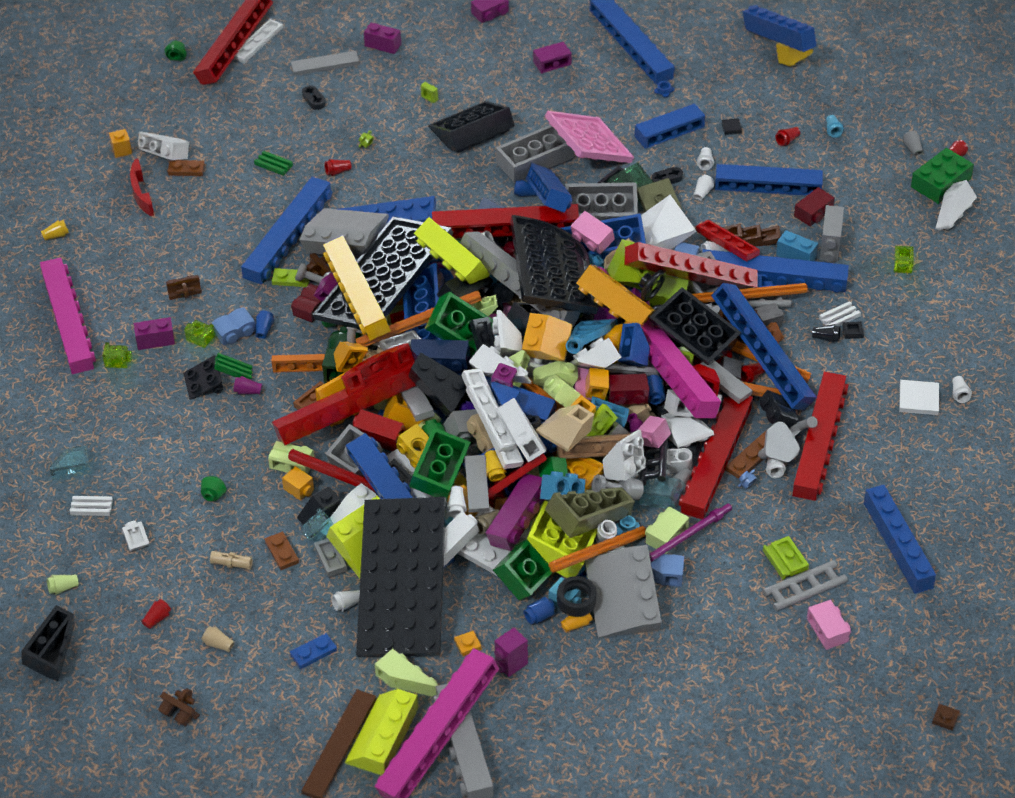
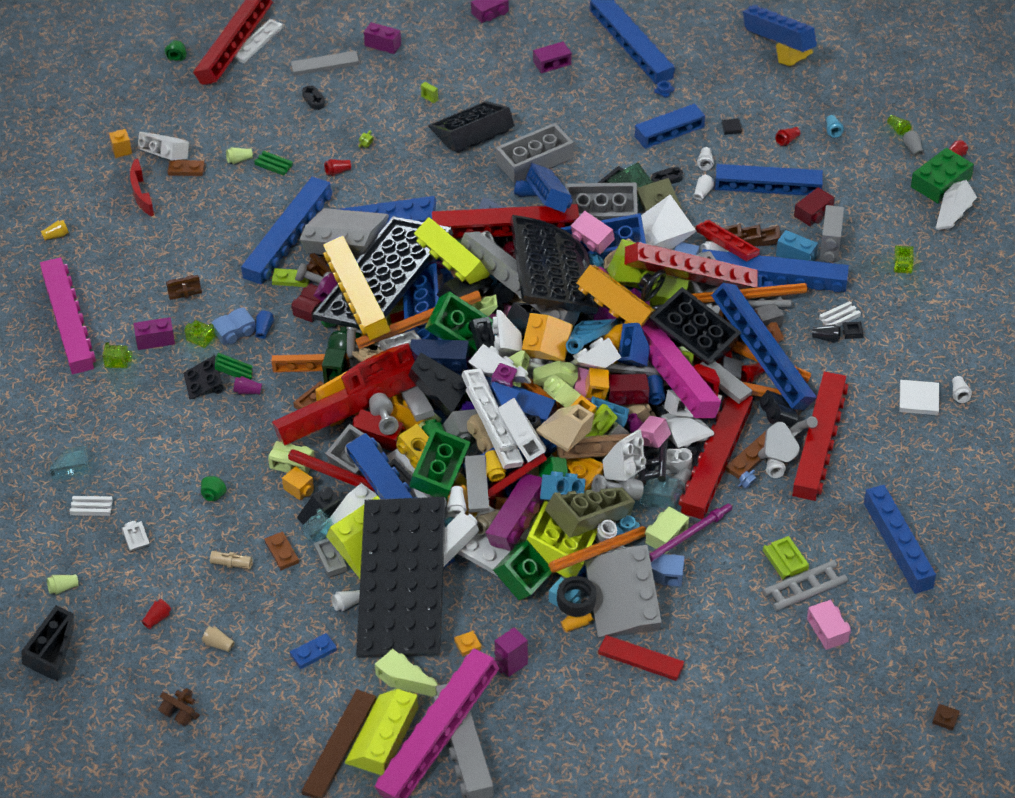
light orange slope [334,342,368,372] -> none
blue brick [523,597,556,625] -> none
bright pink plate [545,111,634,163] -> none
none -> yellowish green cone [226,147,253,164]
none -> light grey piece [369,393,399,435]
none -> red tile [598,635,684,681]
none -> clear neon green cone [887,115,912,136]

